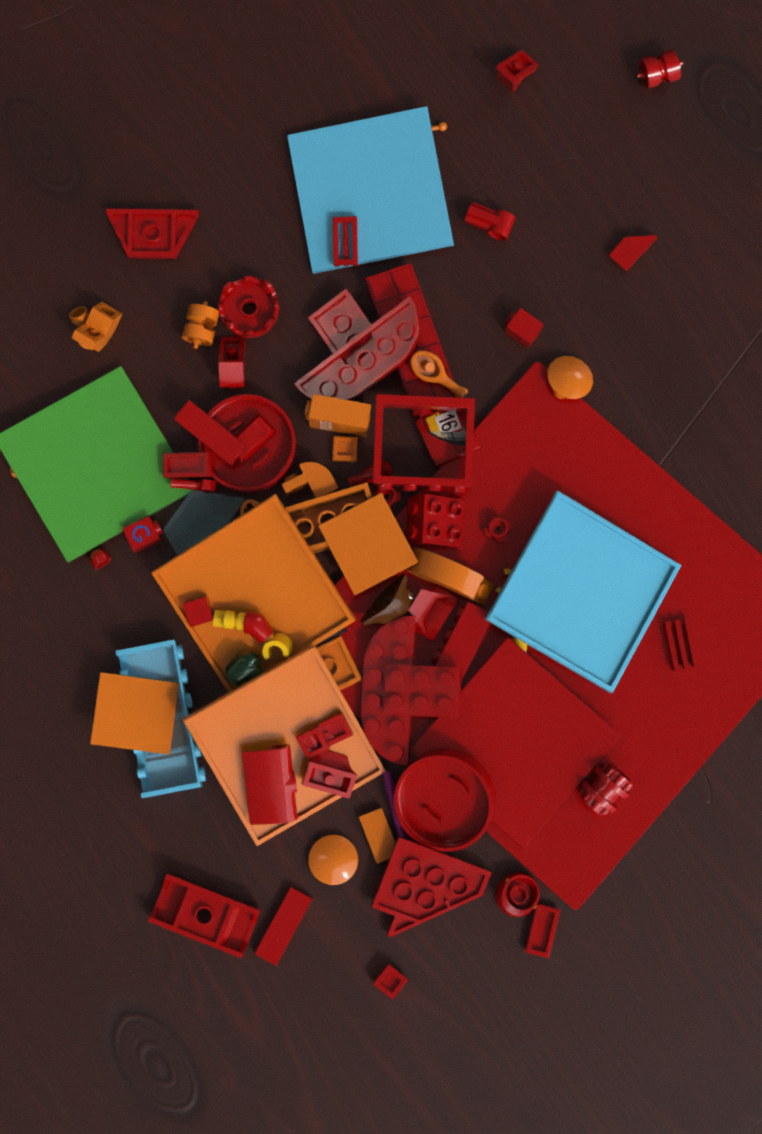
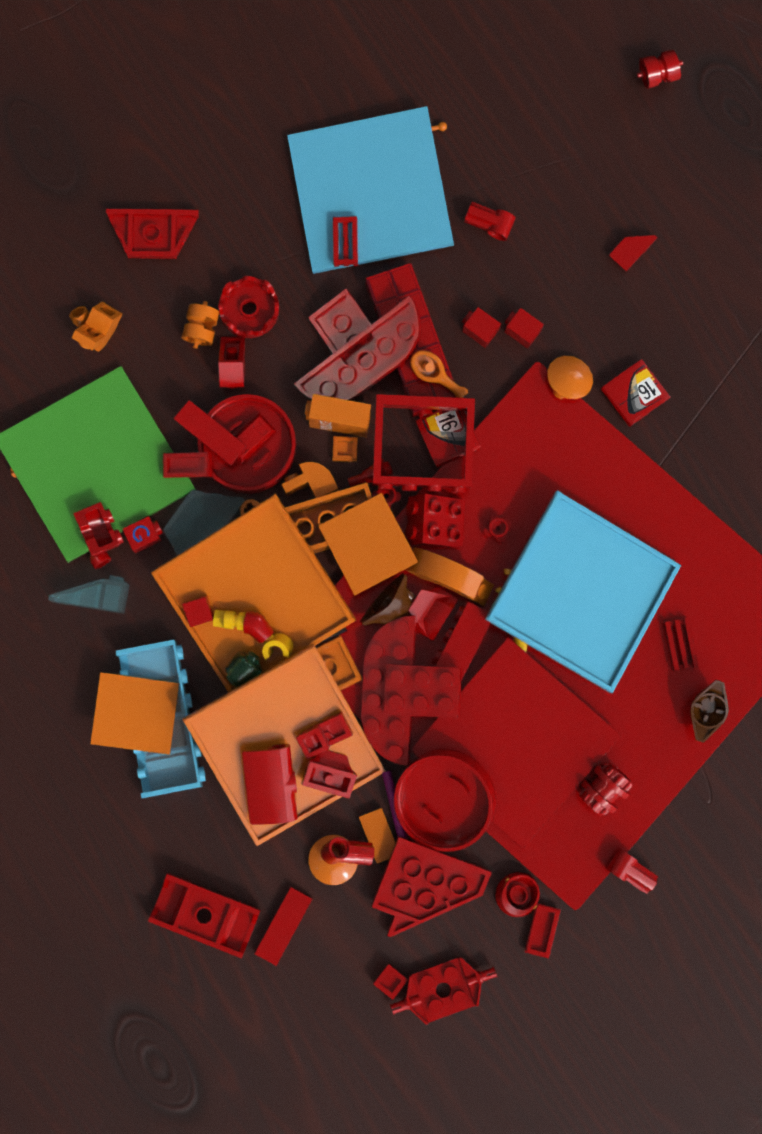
red bar [170,478,217,493] -> none
red slope [496,50,539,92] -> none
none -> clear light blue slope [48,576,129,614]
none -> red cylinder [73,502,124,557]
none -> red piece [321,837,375,866]
none -> red plate [390,957,497,1025]
none -> red brick [462,307,501,348]
none -> red slope [601,359,671,427]
none -> red piece [606,848,658,894]
none -> reddish brown hat [691,680,729,742]

